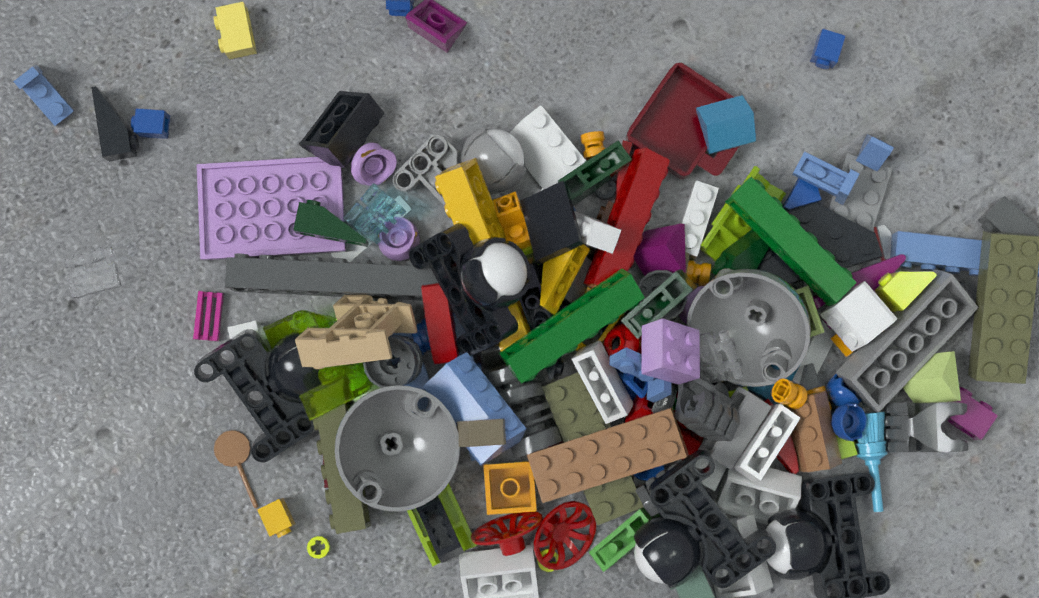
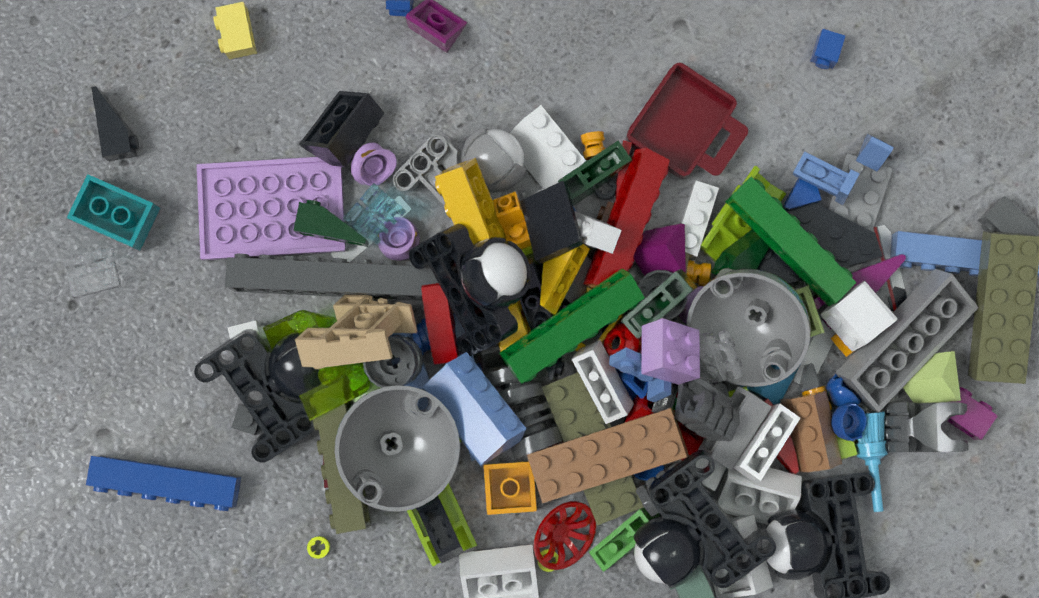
medium blue bracket [13,65,74,126] -> none
blue brick [131,108,170,139] -> none
dark pink tile [193,291,224,341] -> none
medium nougat piece [214,430,258,508] -> none
yellow brick [257,498,296,538] -> none
dark tan slope [456,419,506,447] -> none
red wheel [471,511,543,556] -> none
dark azure slope [696,95,756,154] -> none
light orange wheel [772,378,807,409] -> none
neon yellow slope [875,272,937,312] -> none
none -> teal brick [67,174,160,251]
none -> blue brick [86,456,241,511]
none -> dark grey plate [231,404,259,435]

